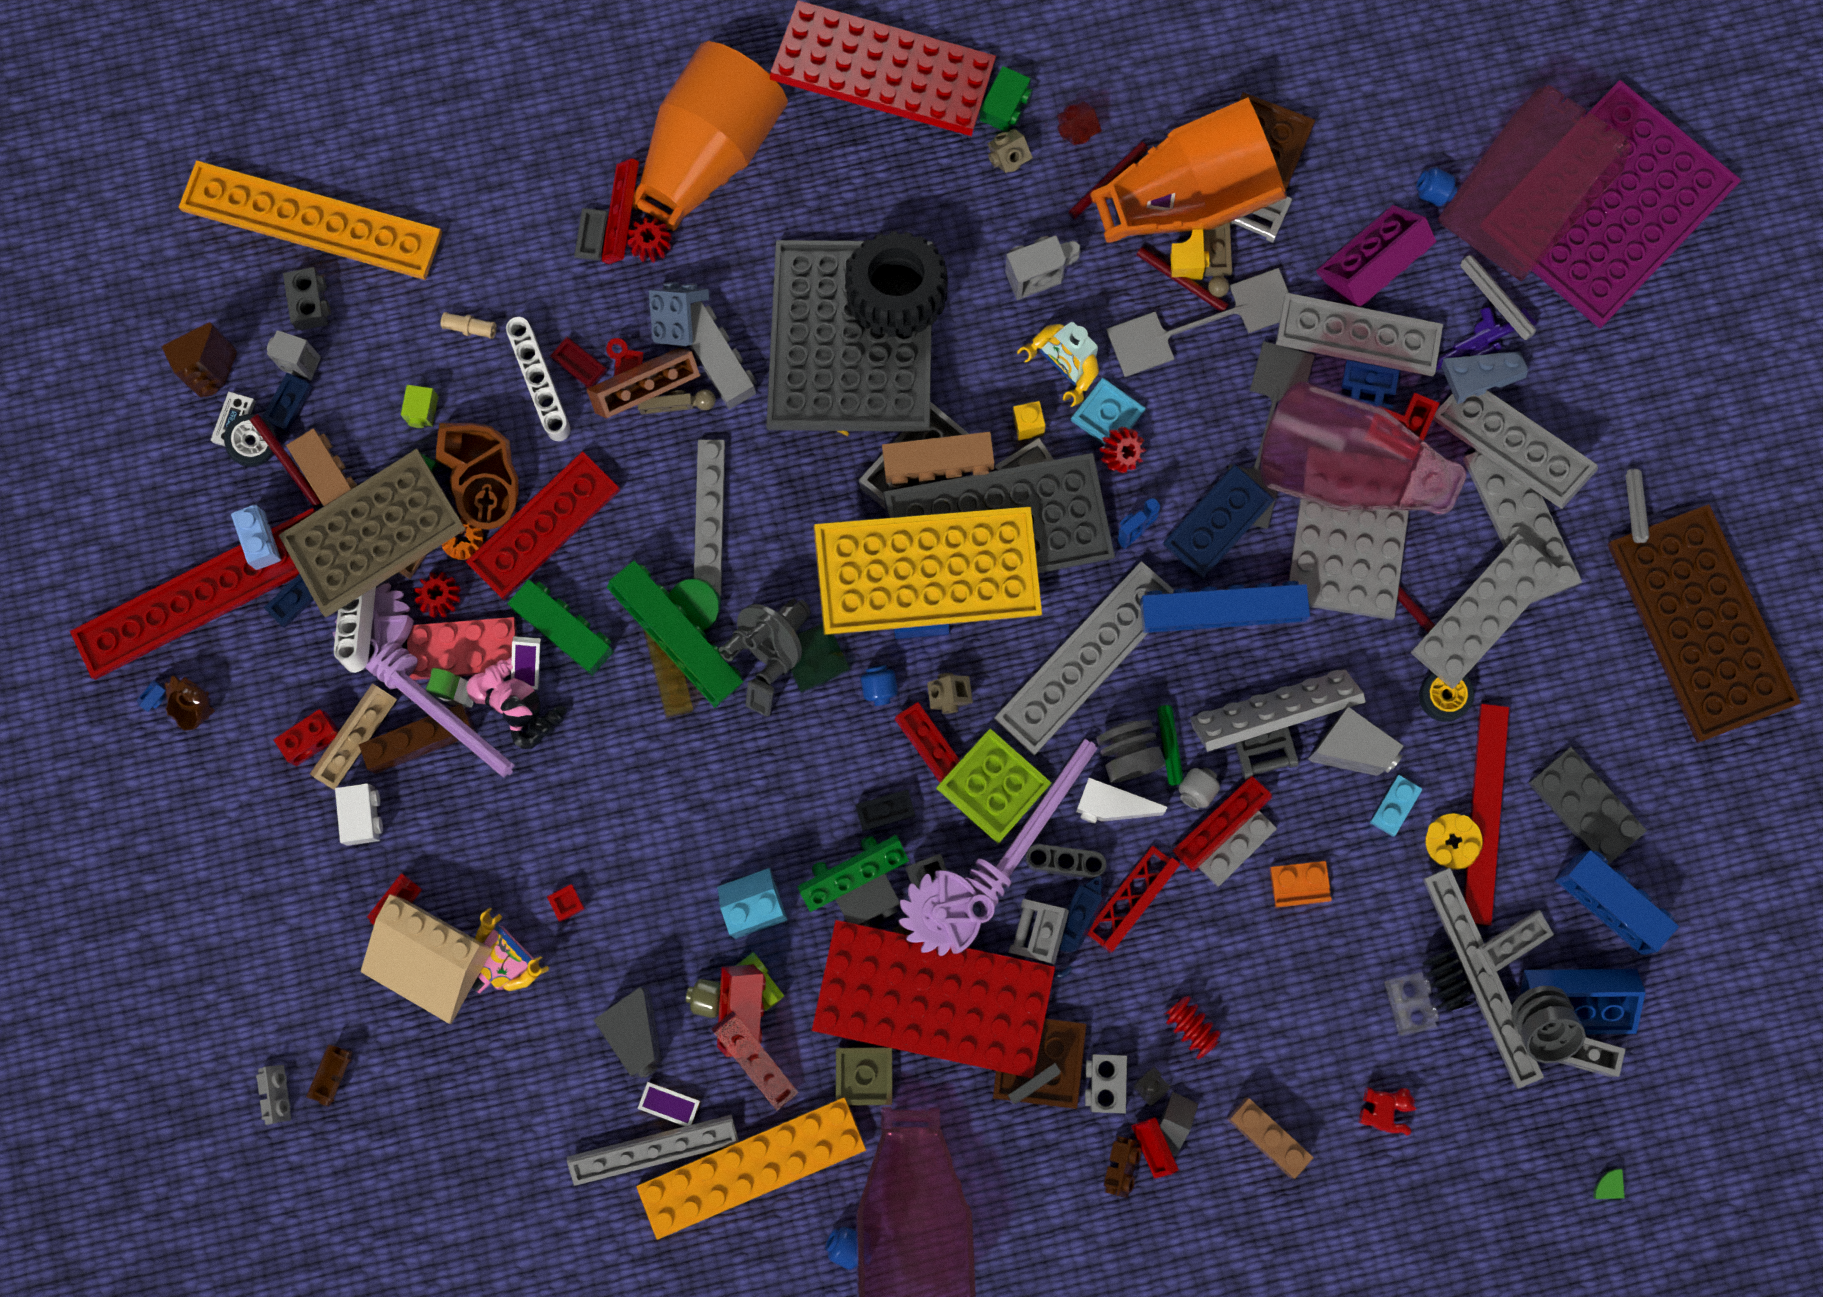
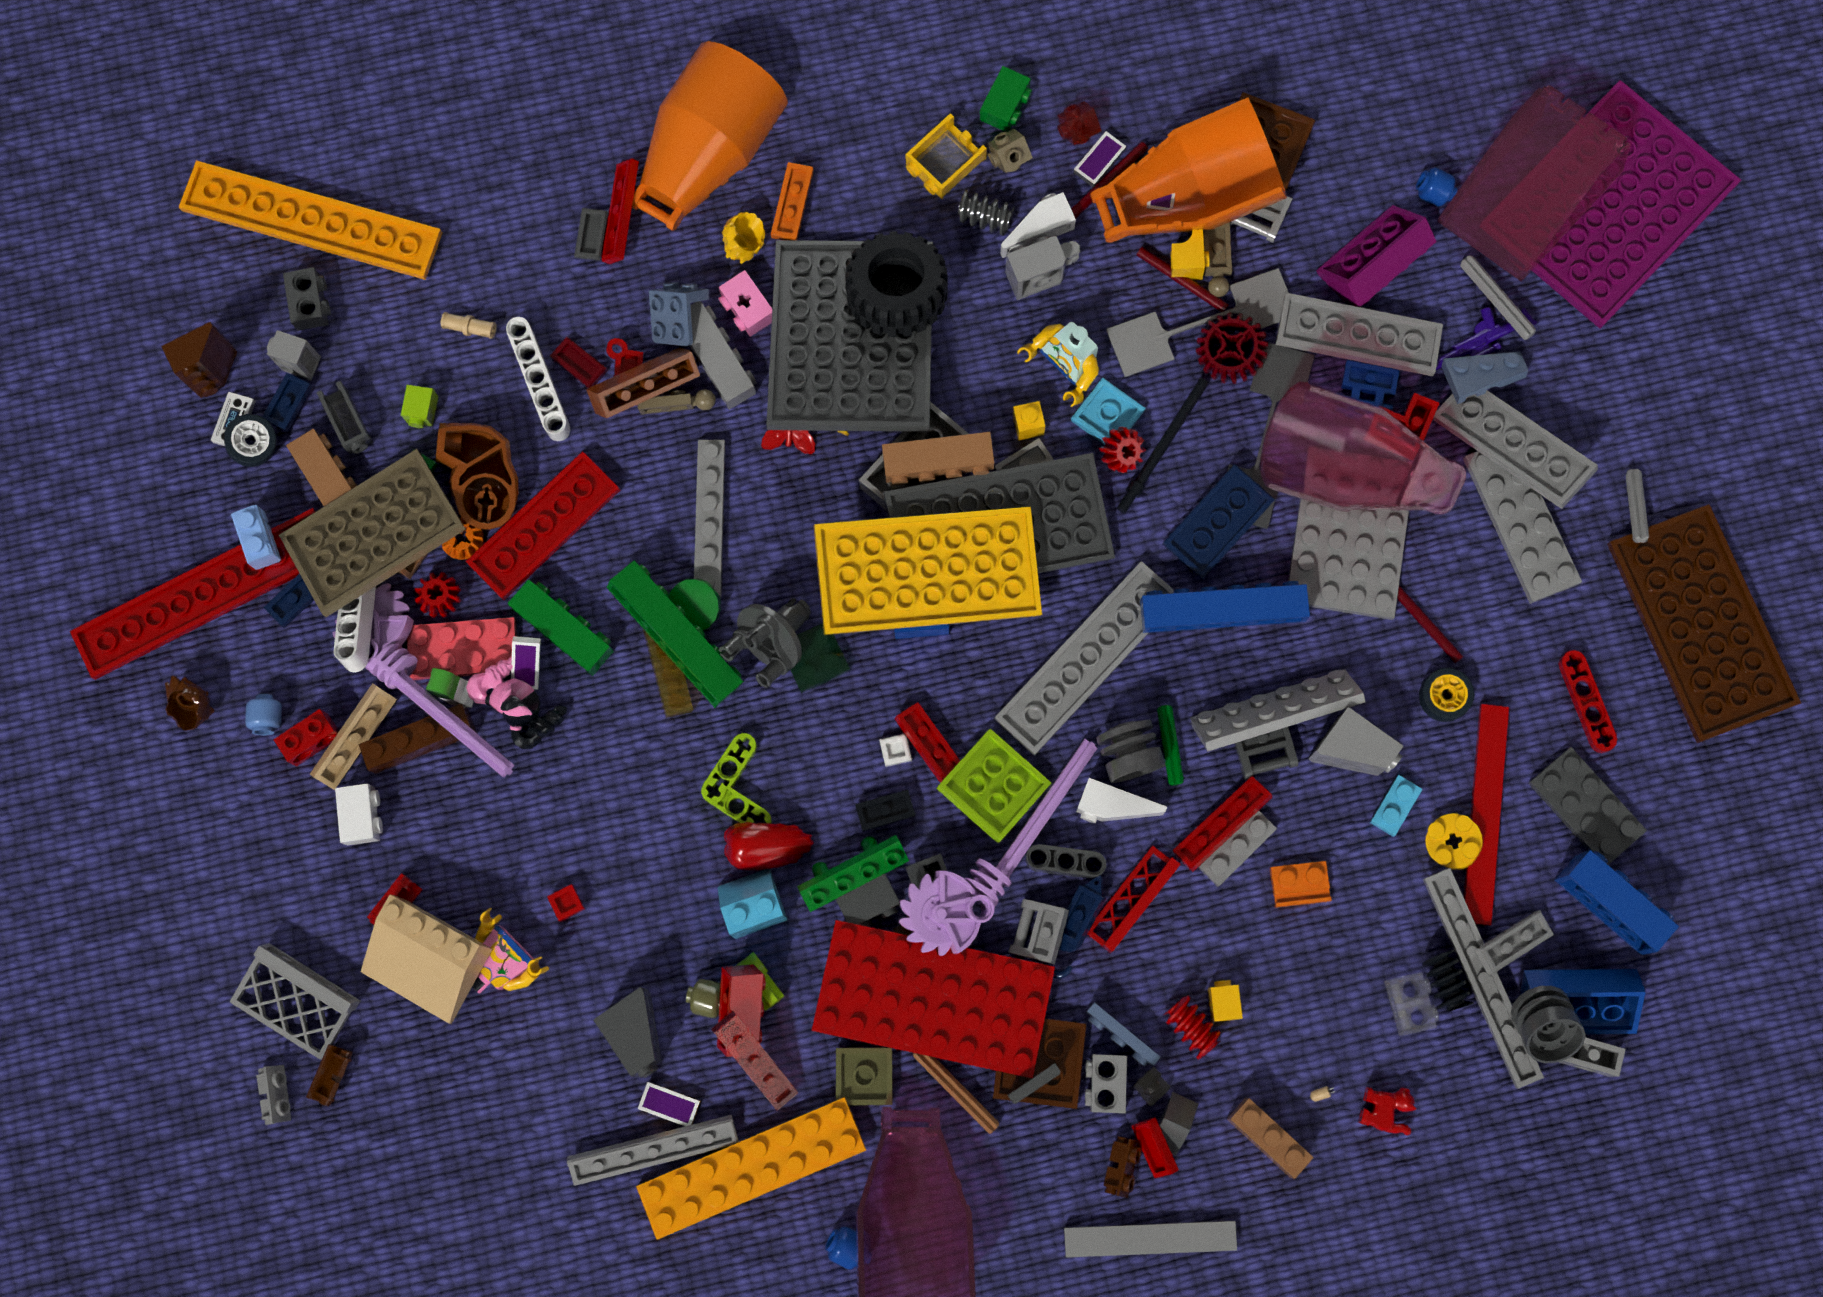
blue plate [136,680,166,712] -> none
dark red bar [249,414,321,508] -> none
red gear [627,217,672,263] -> none
dark grey tile [745,678,774,717] -> none
red plate [769,0,996,136] -> none
blue head [860,665,898,706] -> none
dark tan brick [927,673,973,714] -> none
blue plate [1118,498,1160,550] -> none
light grey head [1179,767,1220,809] -> none
light grey plate [1411,534,1560,689] -> none
bright green tile [1593,1169,1625,1199] -> none
none -> light grey fence [230,943,360,1060]
none -> medium blue head [245,694,282,736]
none -> dark grey window [316,381,373,454]
none -> lime beam [701,733,772,823]
none -> bright pink brick [718,270,772,337]
none -> yellow hair [722,212,765,264]
none -> red hair [724,822,814,871]
none -> red piece [761,430,815,454]
none -> orange plate [771,162,814,240]
none -> white tile [879,734,912,767]
none -> window [905,113,987,199]
none -> medium nougat axle [913,1053,1000,1134]
none -> dark grey piece [958,189,1015,236]
none -> white slope [1000,192,1076,258]
none -> light grey tile [1064,1221,1237,1258]
none -> tile [1073,131,1126,187]
none -> sand blue plate [1086,1002,1160,1067]
none -> black bar [1117,378,1209,514]
none -> dark red gear [1196,312,1269,384]
none -> yellow brick [1208,980,1243,1022]
none -> tan piece [1310,1086,1335,1102]
none -> red beam [1558,650,1617,753]

